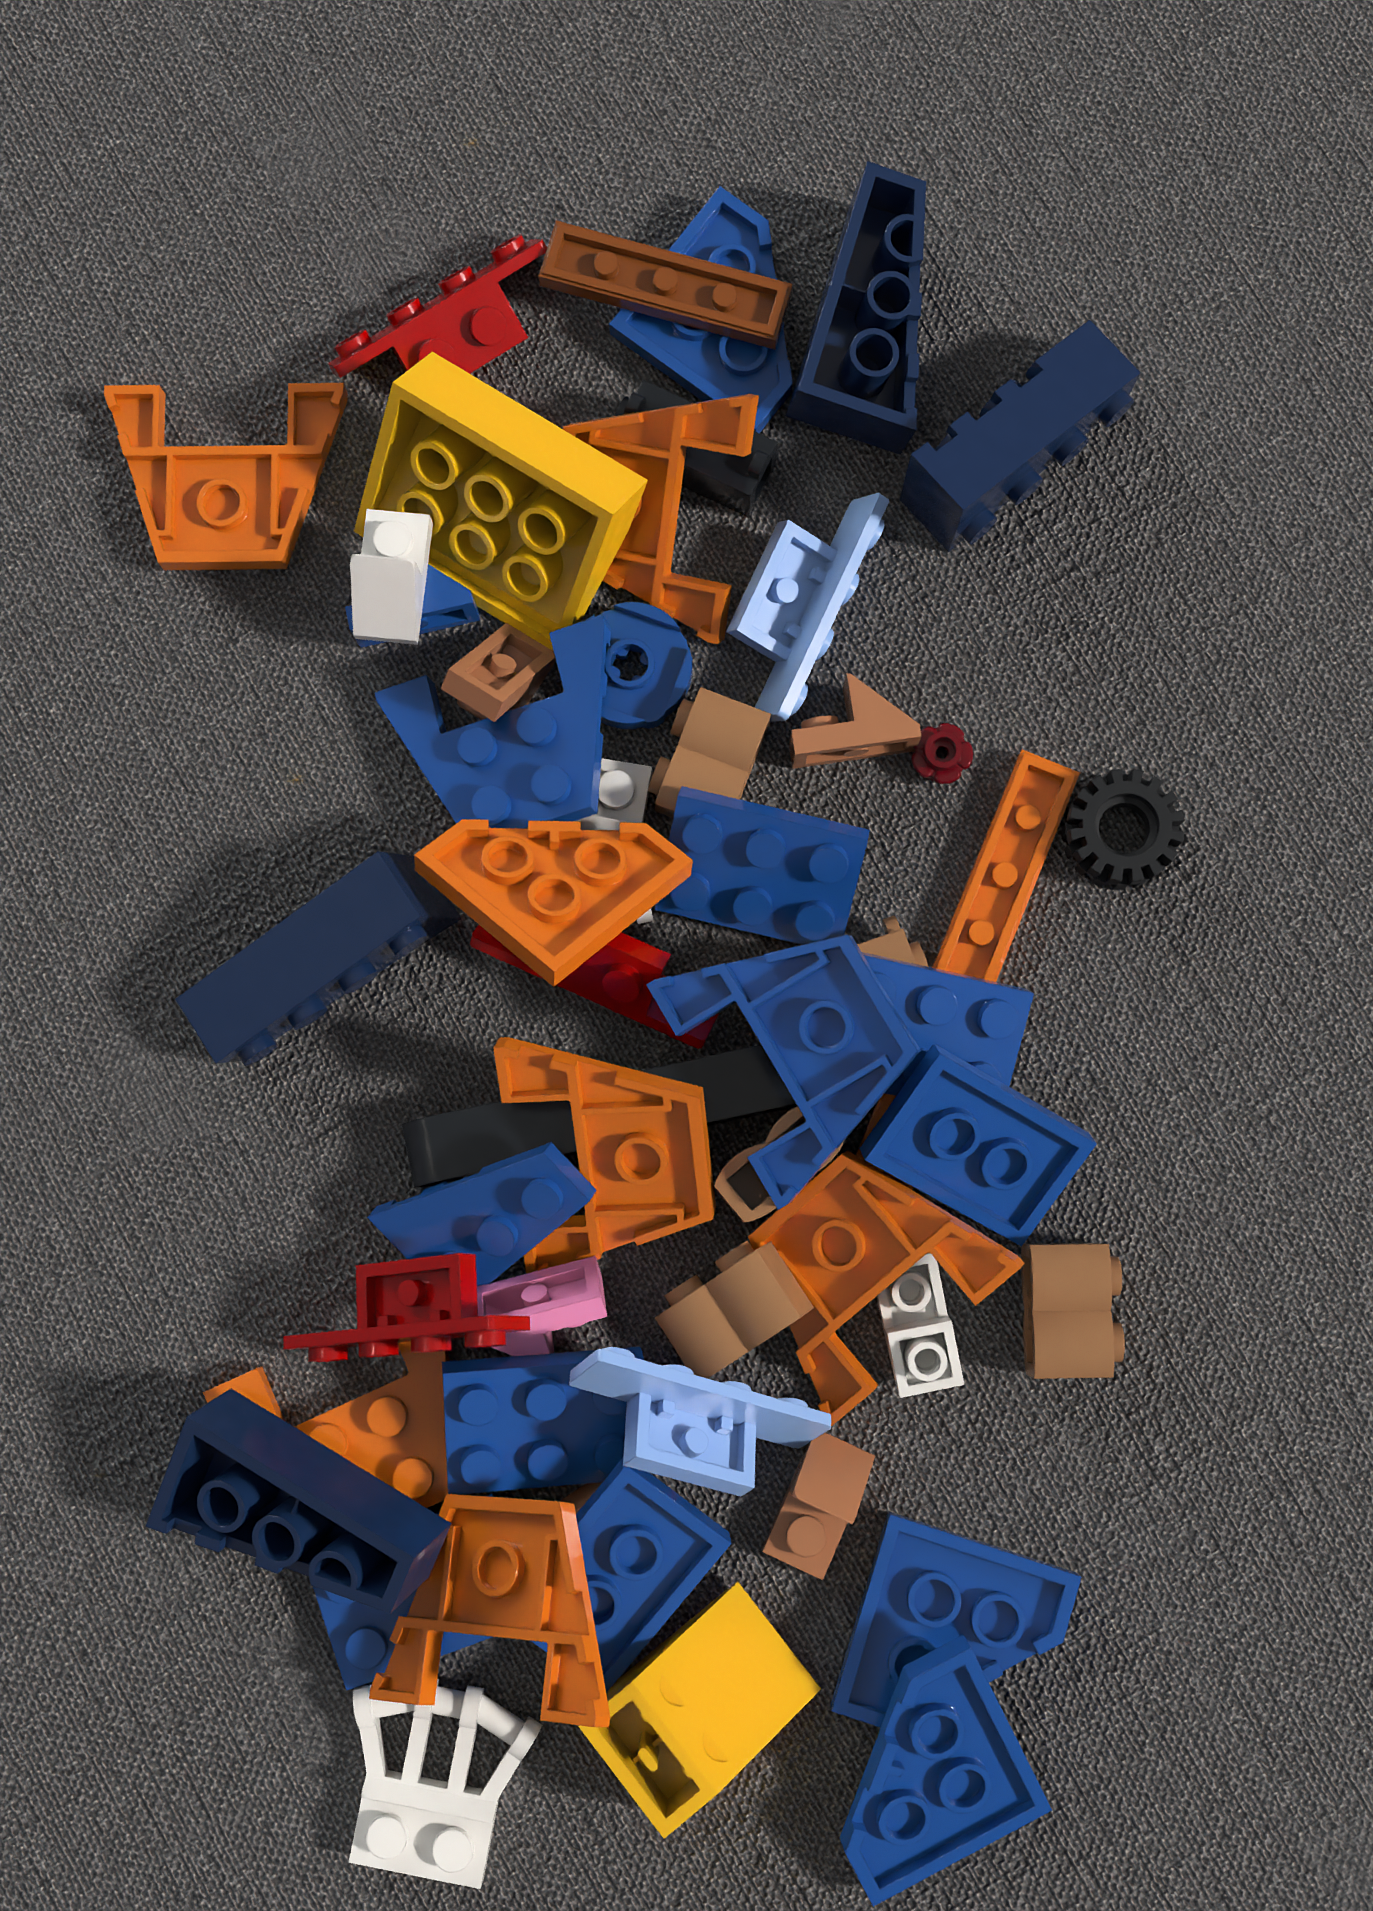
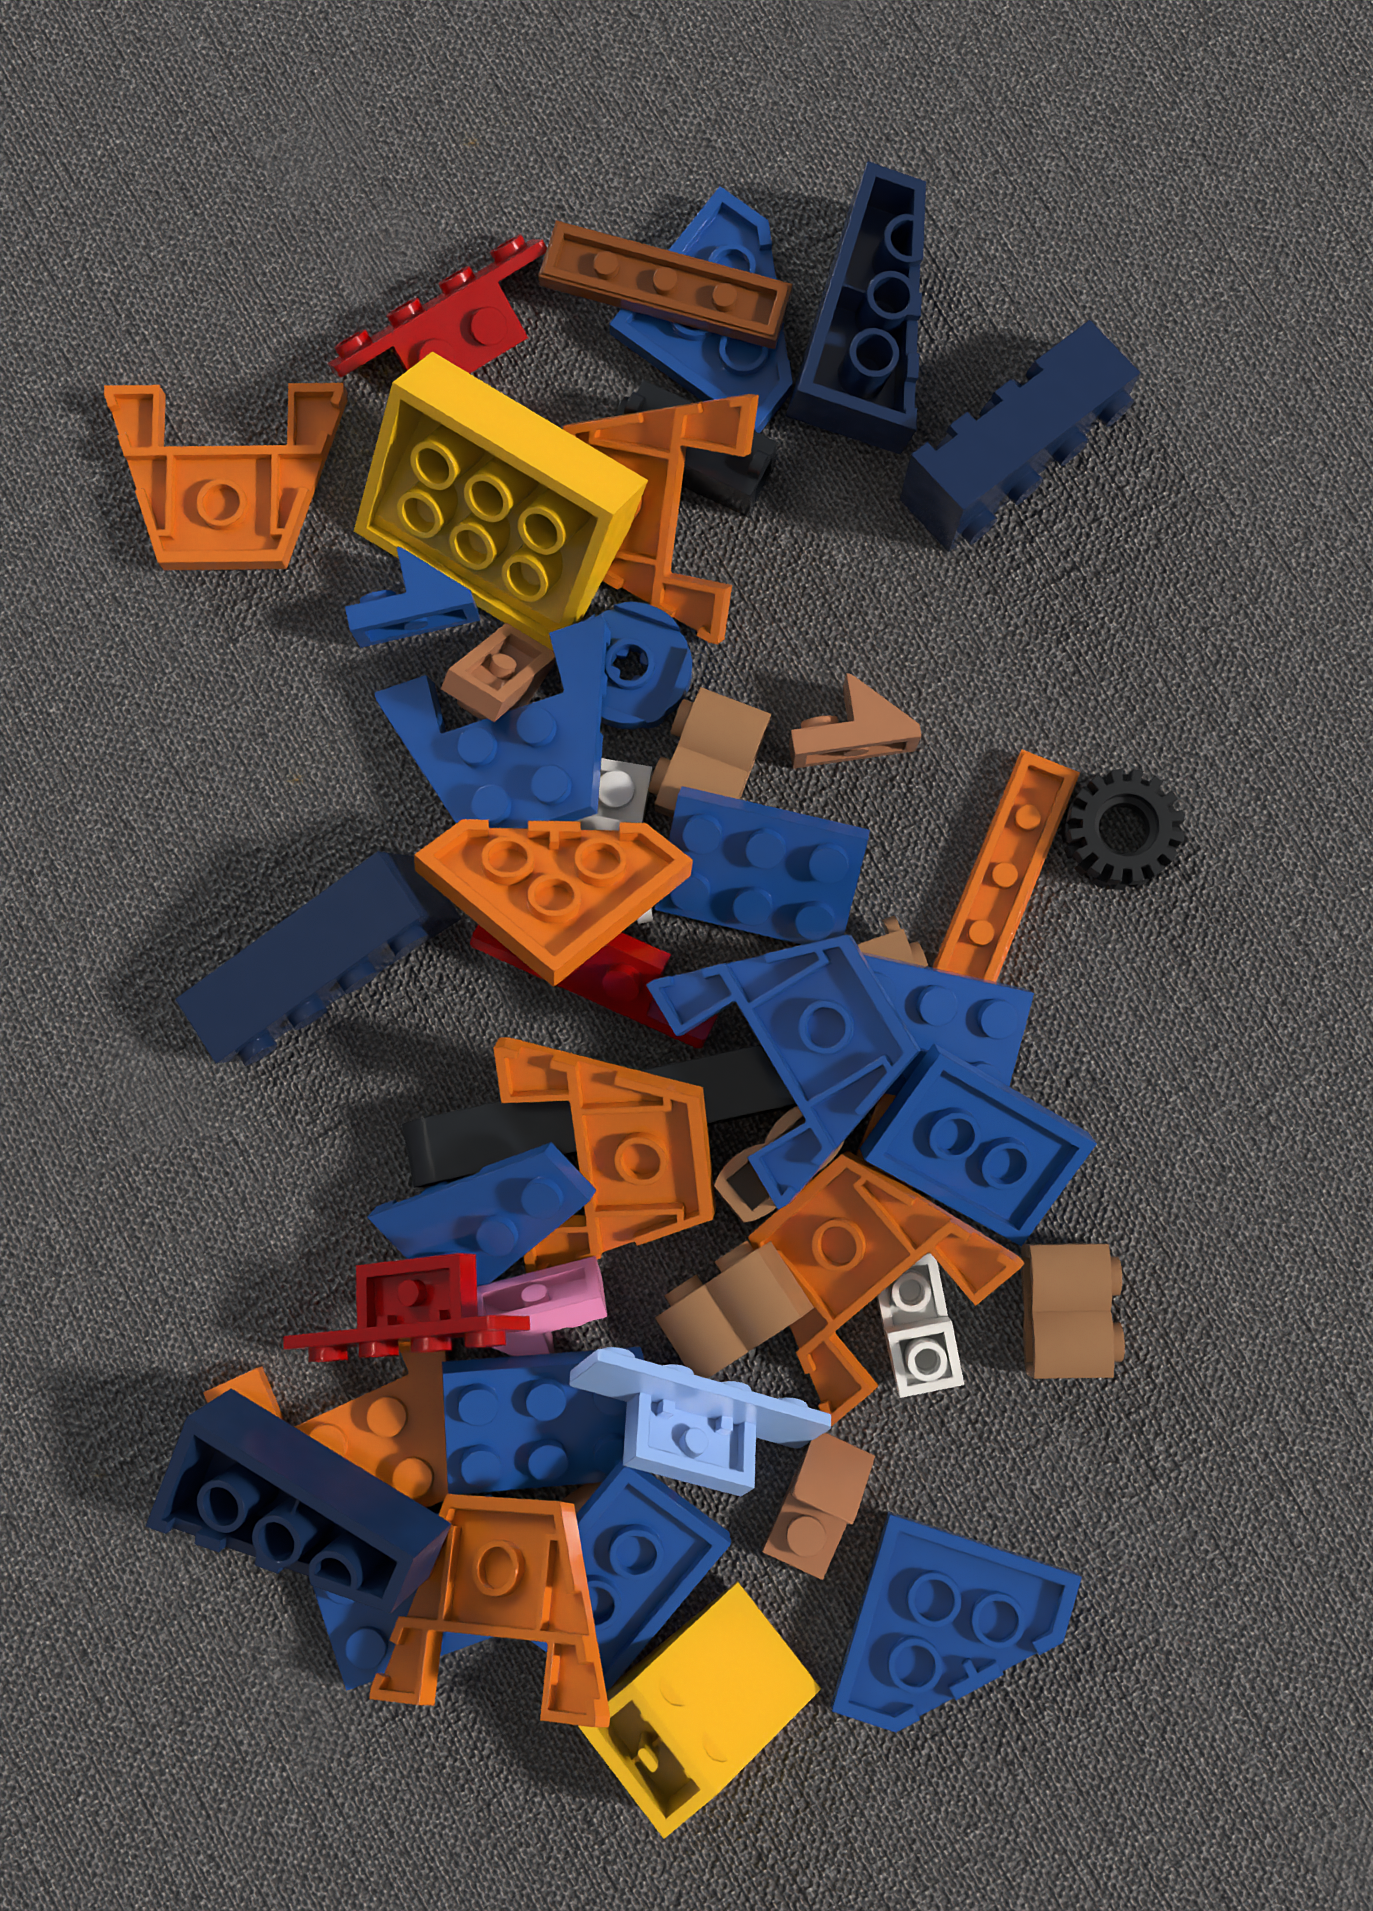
white plate [349,1679,543,1889] -> none
white slope [350,509,433,645] -> none
light blue bracket [726,493,889,722] -> none
blue plate [839,1634,1052,1907] -> none
dark red plate [911,723,973,784] -> none

